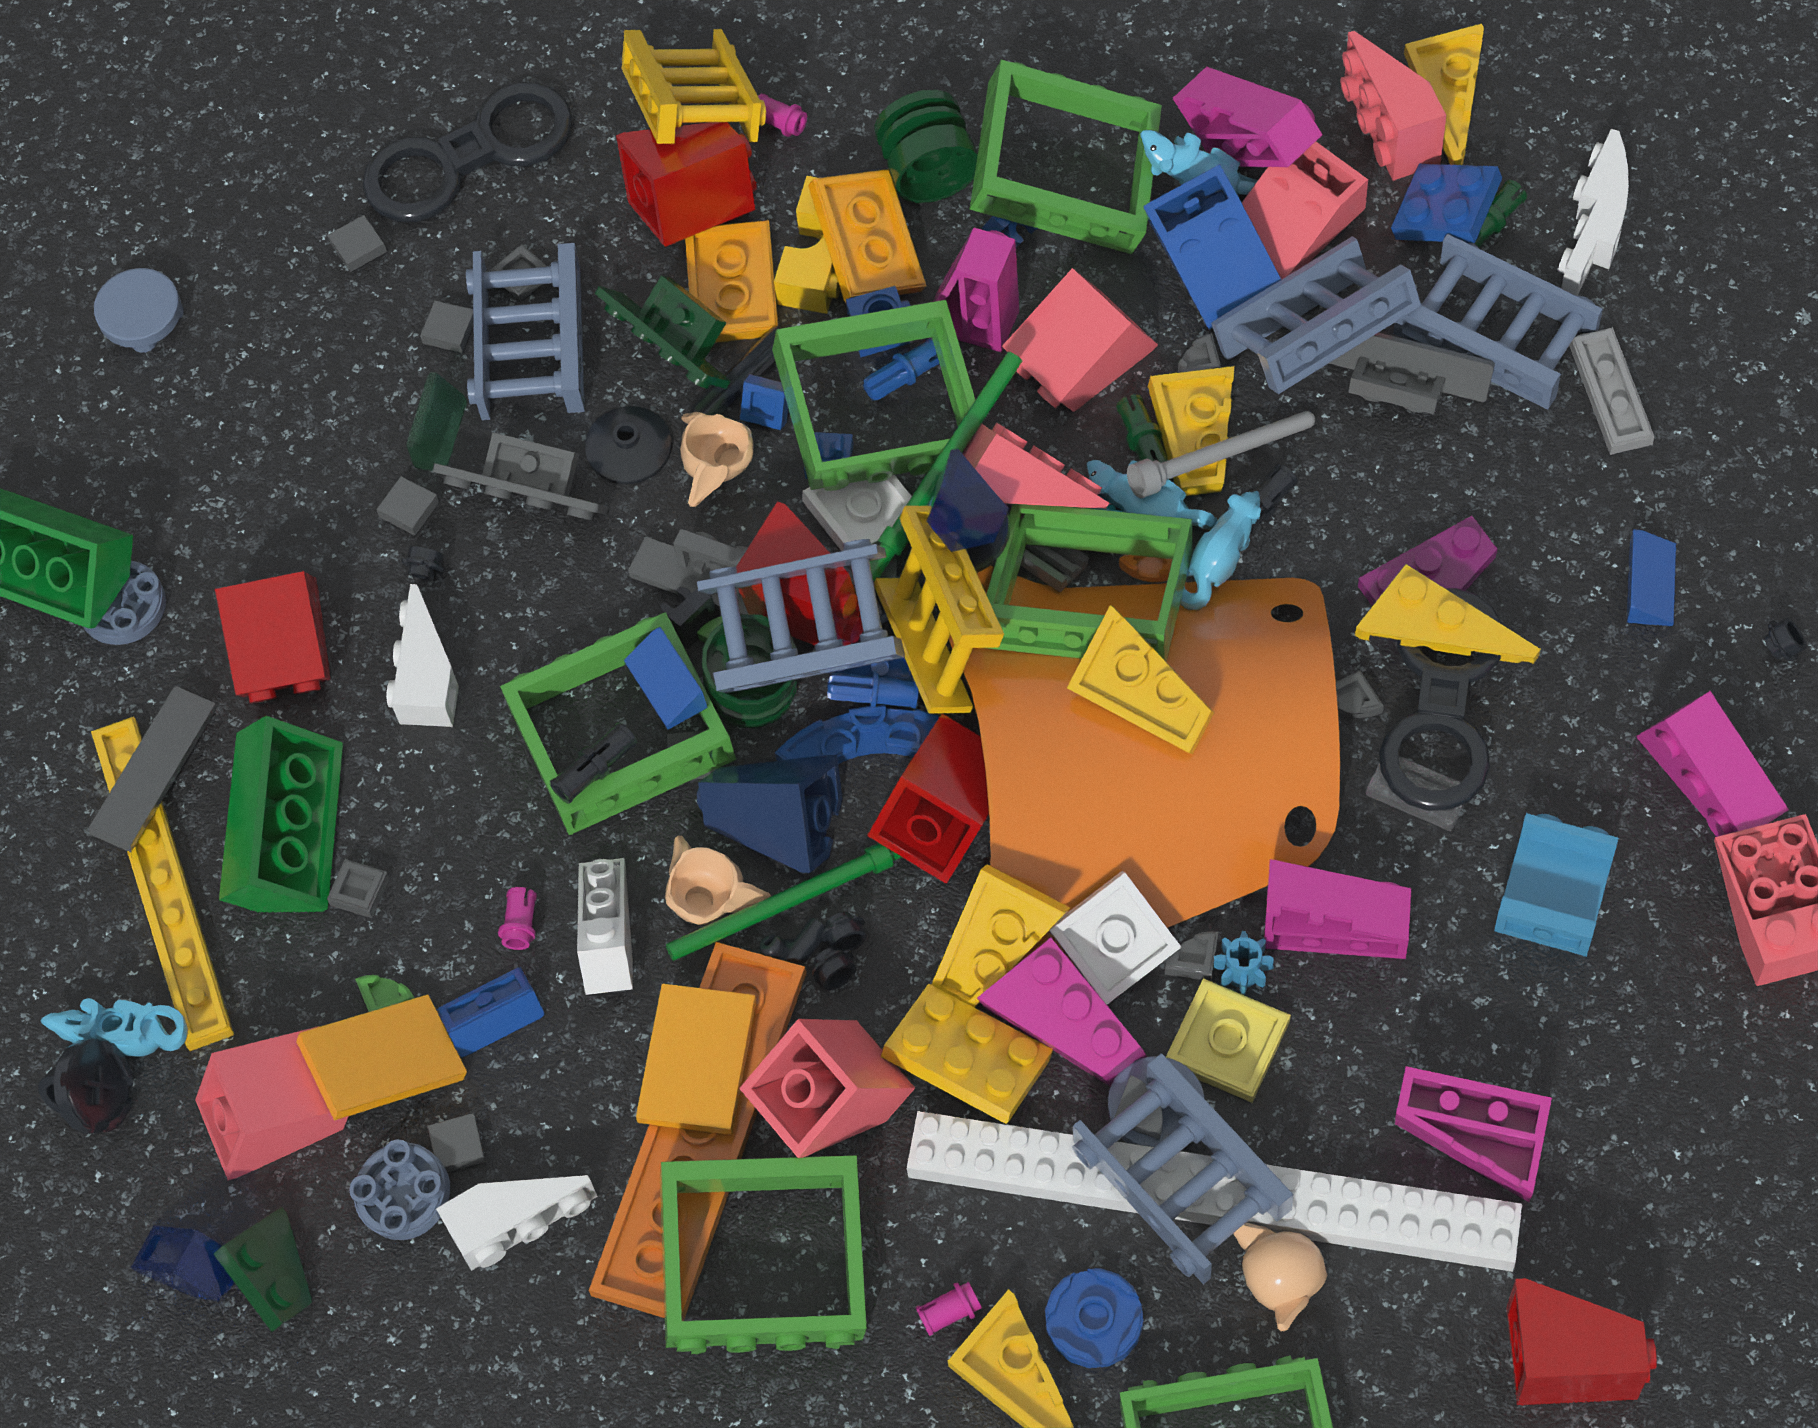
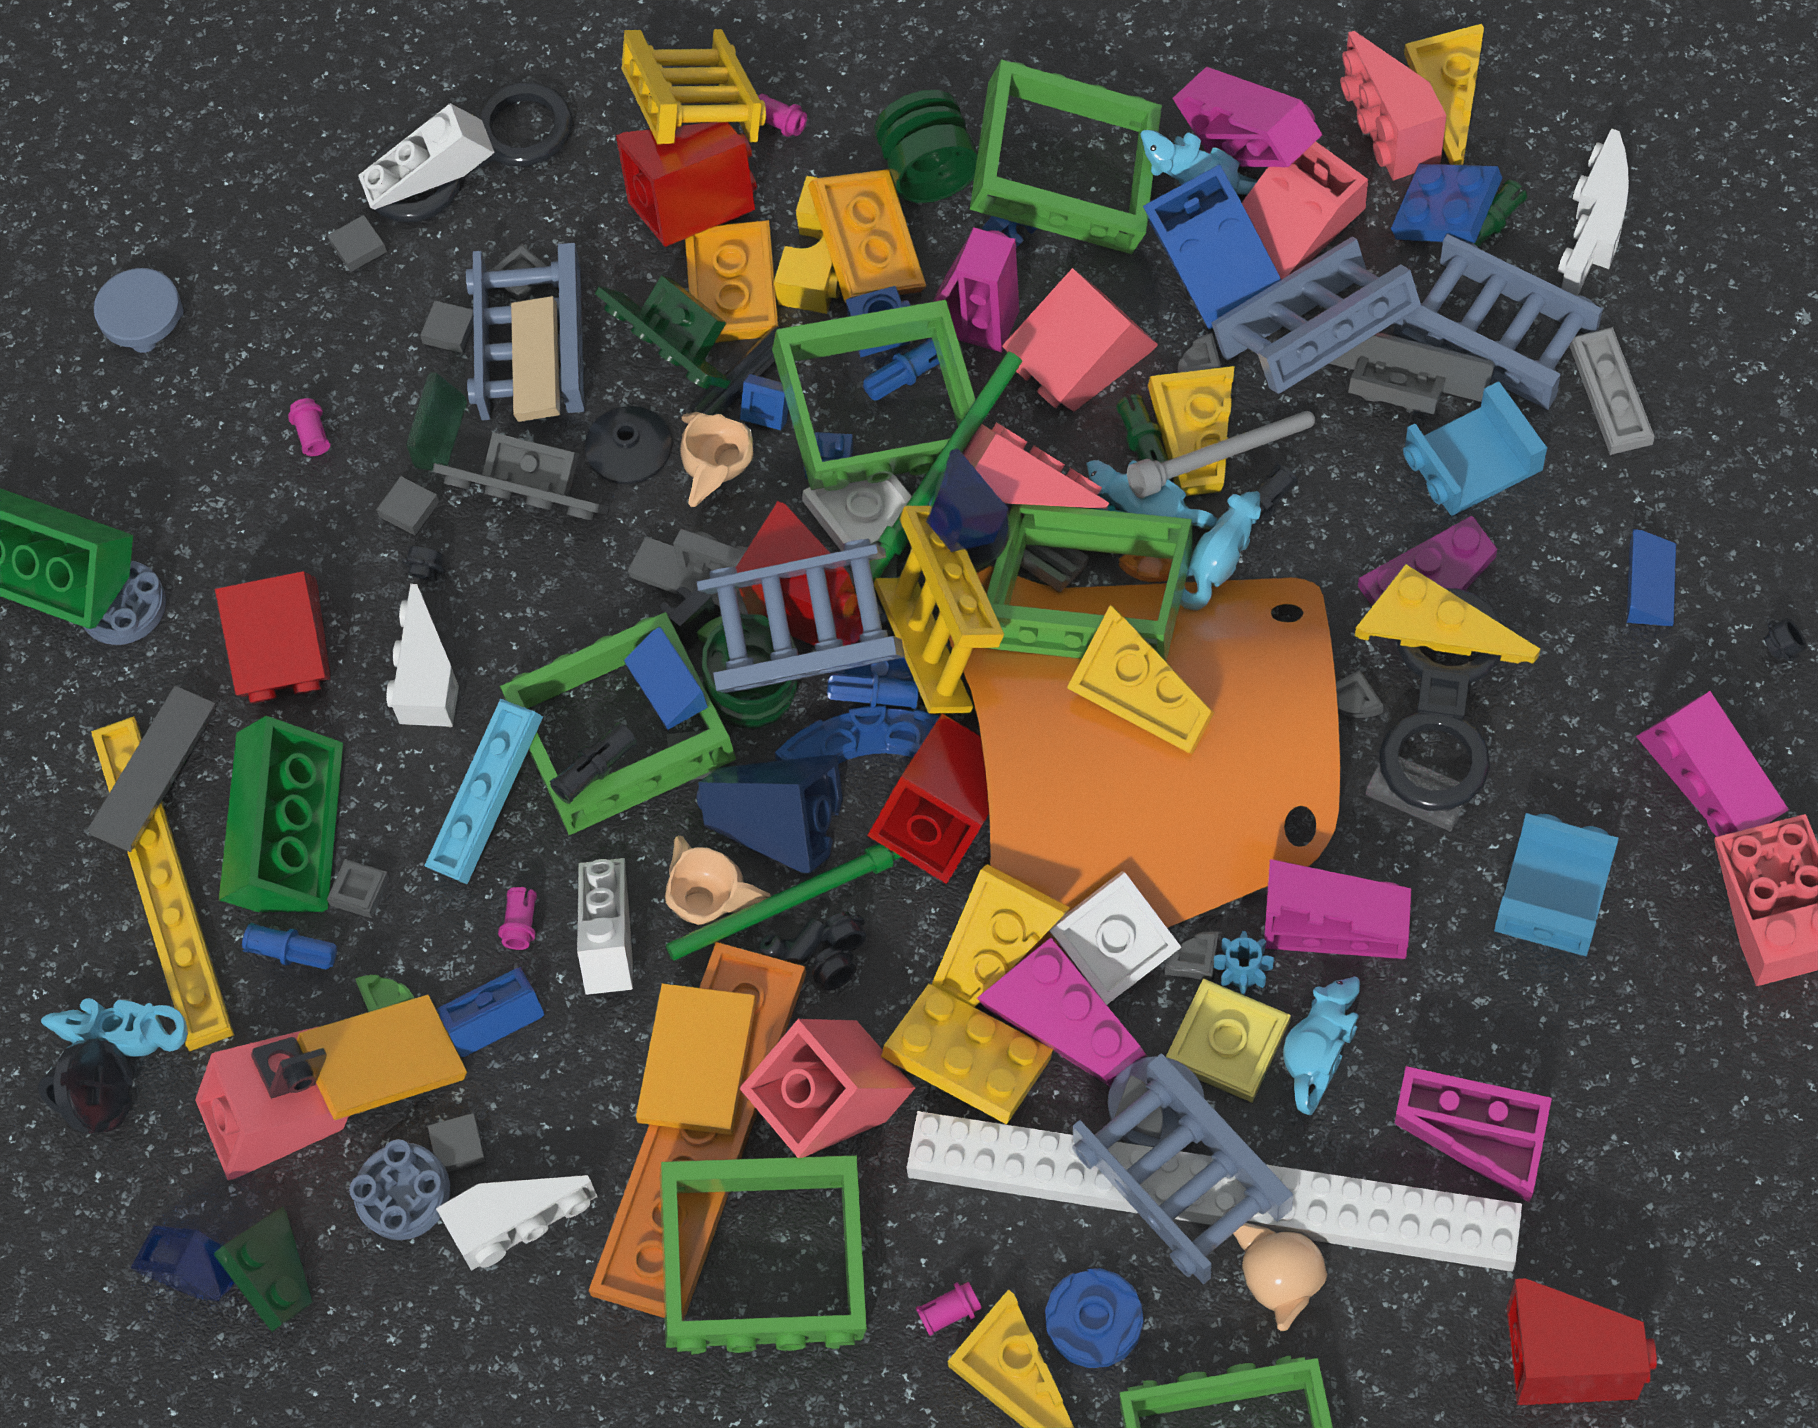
none -> blue axle [242,923,337,970]
none -> black bracket [251,1037,327,1099]
none -> dark pink pin [288,398,330,457]
none -> white slope [359,103,495,210]
none -> medium azure tile [424,699,543,884]
none -> tan tile [511,296,560,422]
none -> medium azure animal [1283,976,1360,1115]
none -> dark azure panel [1403,381,1547,517]

